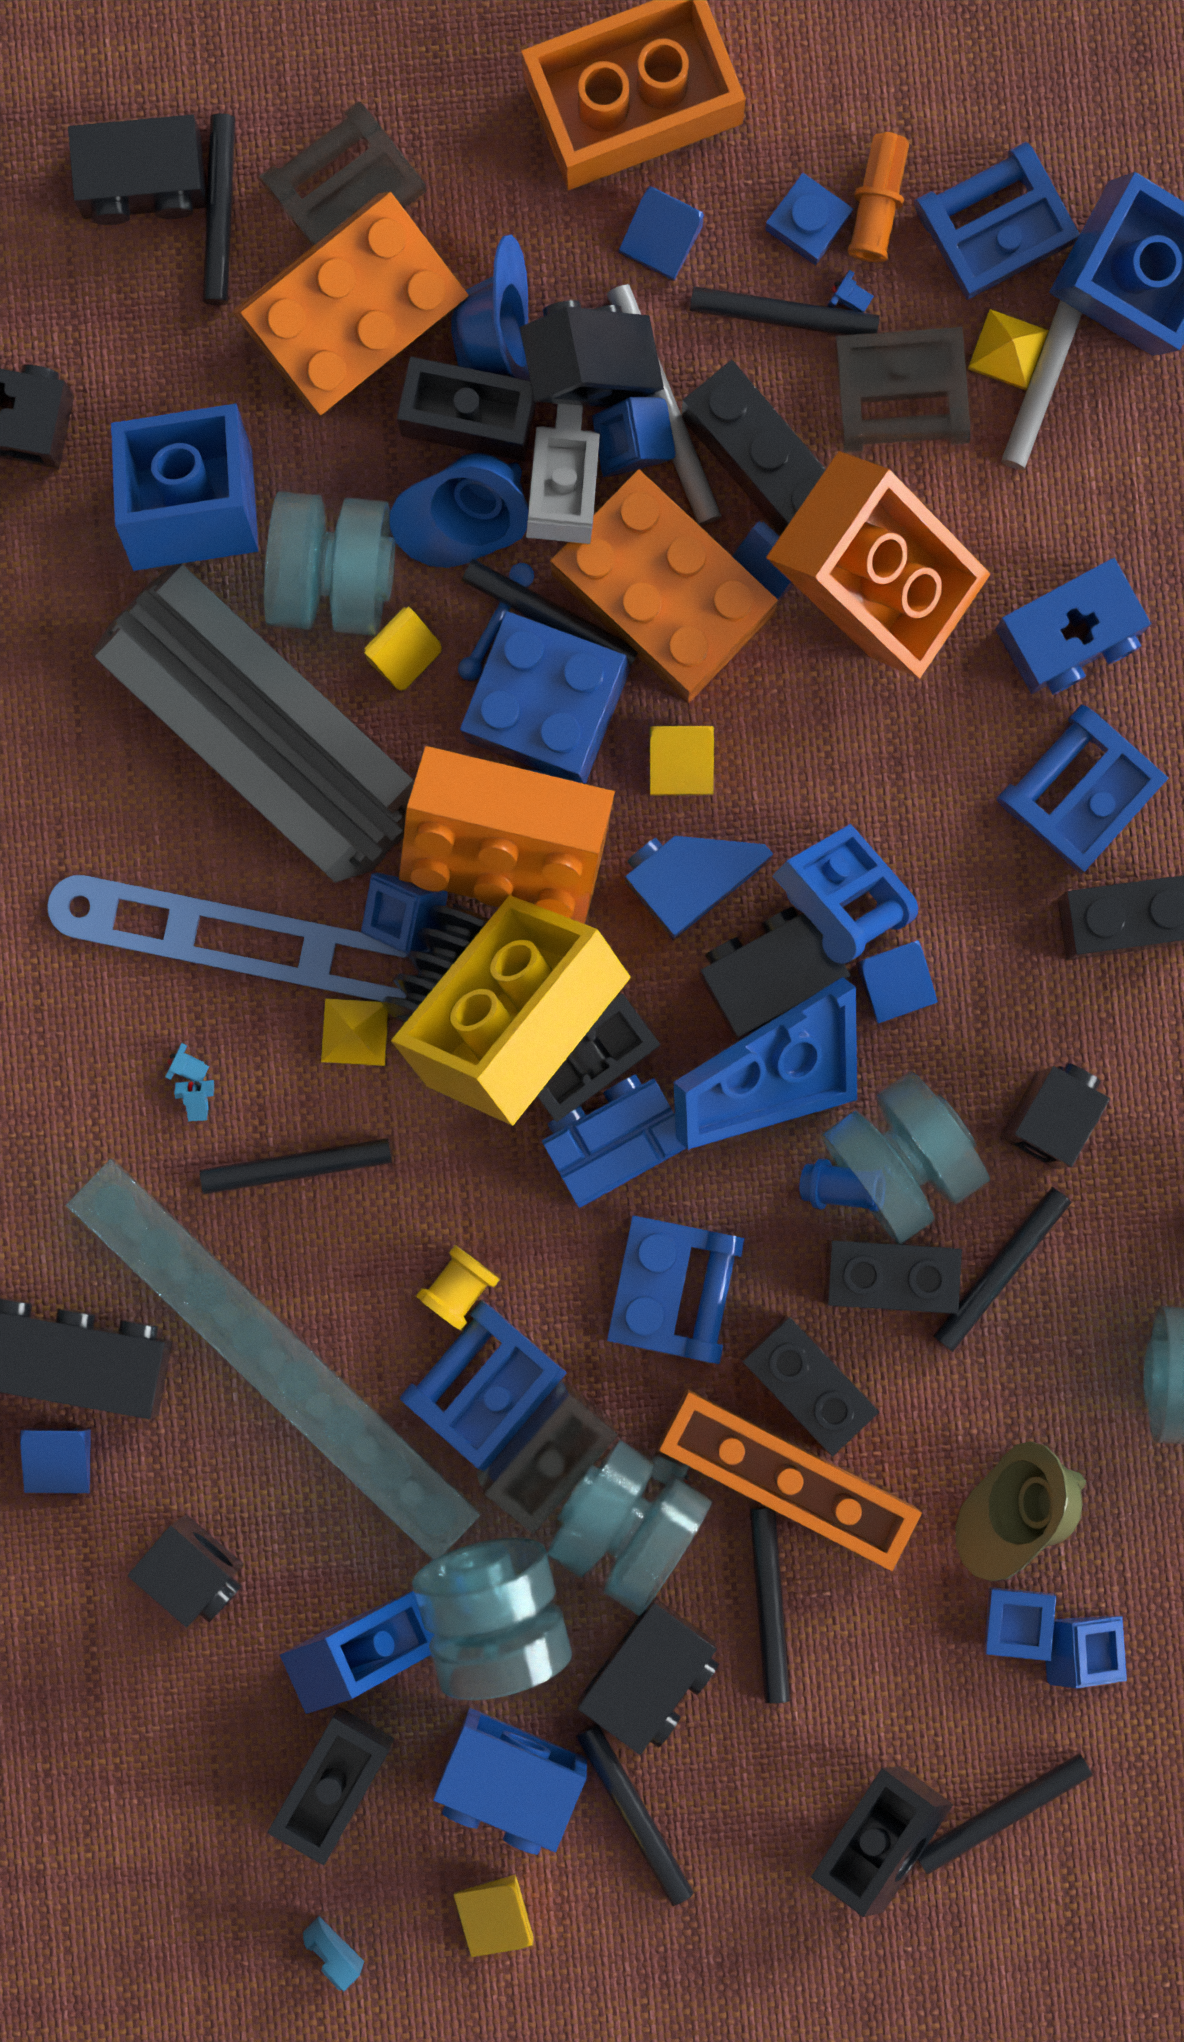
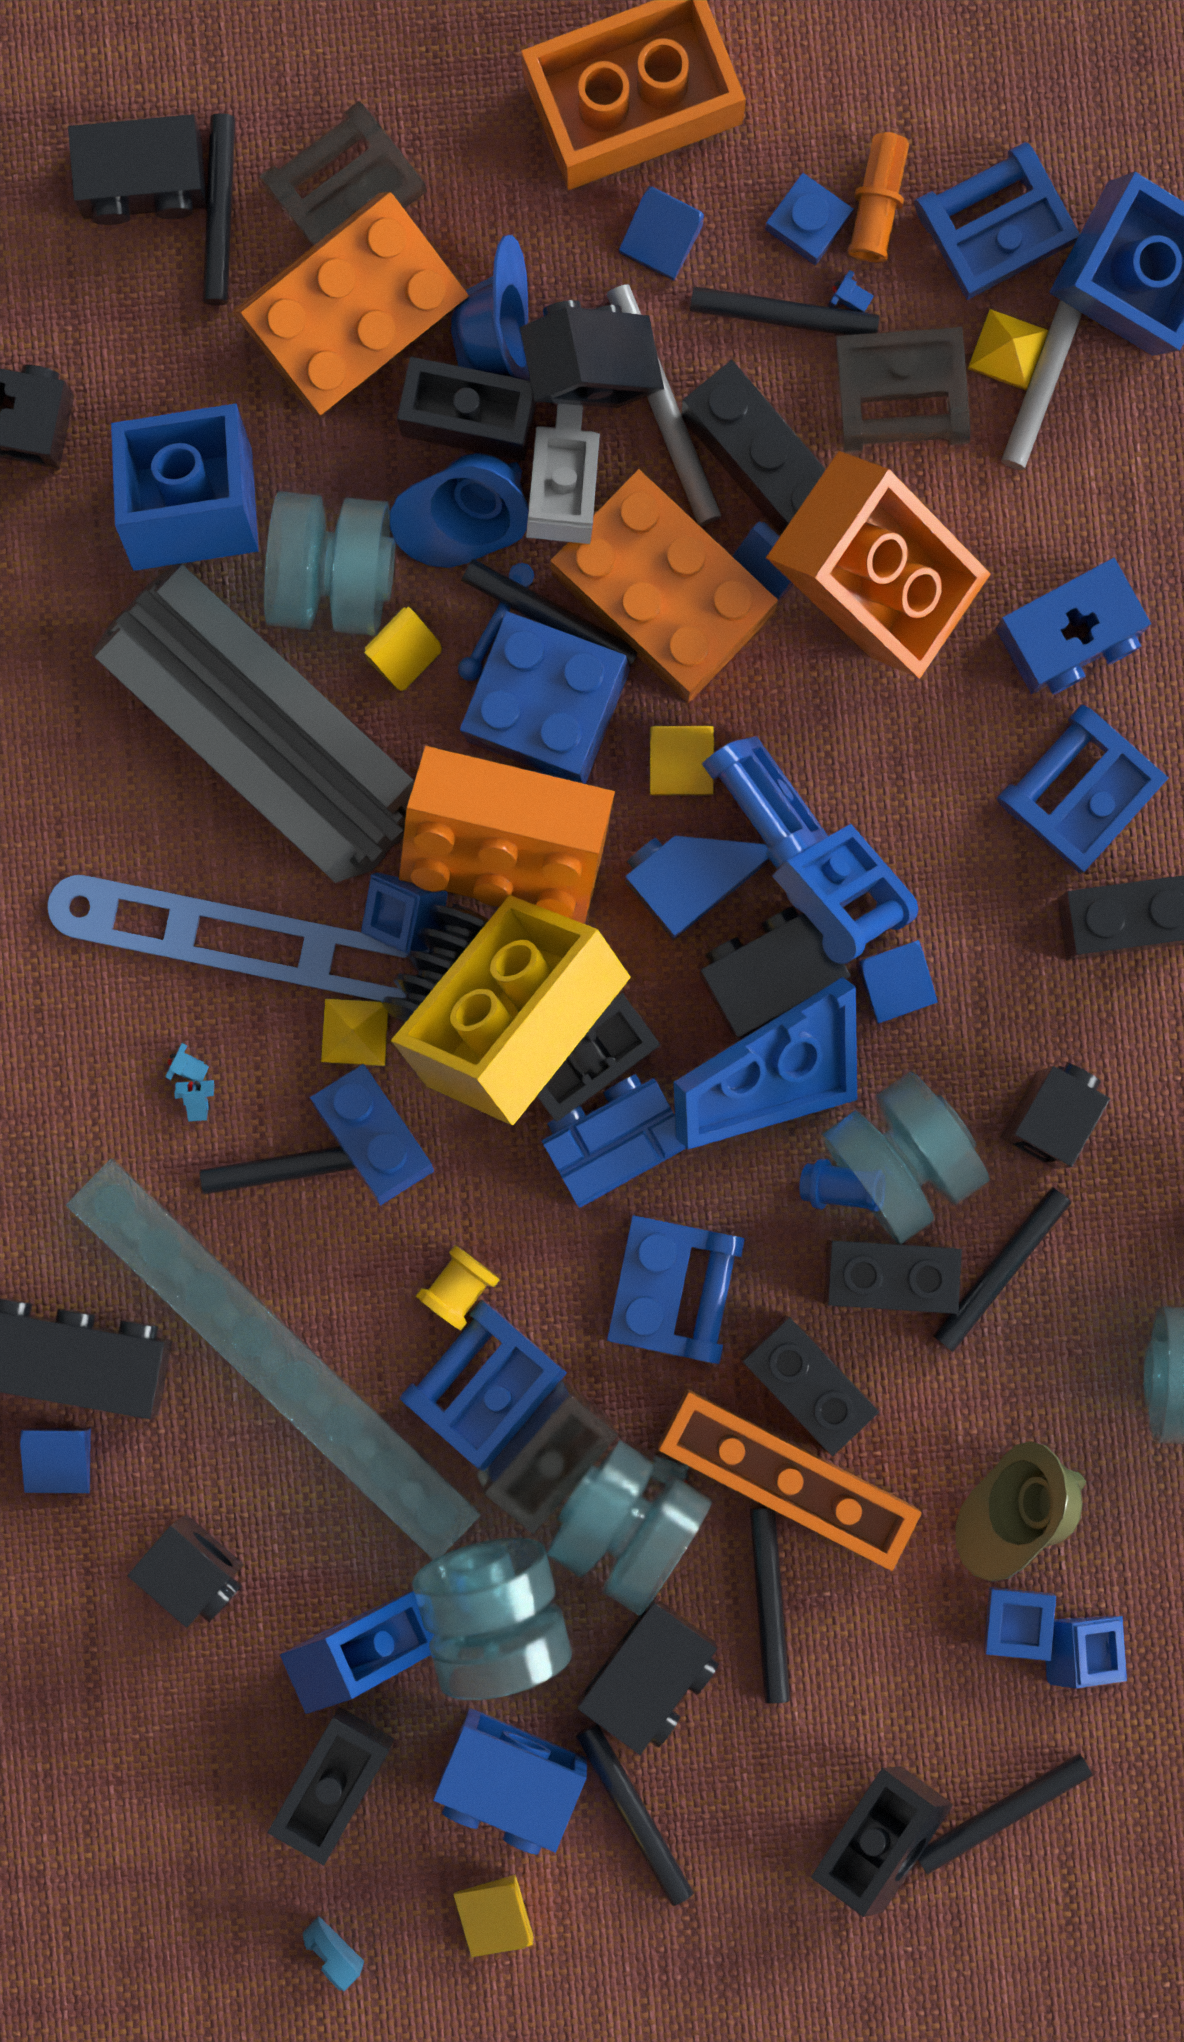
blue slope [592,397,676,477] -> none
none -> blue plate [310,1063,434,1206]
none -> blue plate [702,736,828,869]

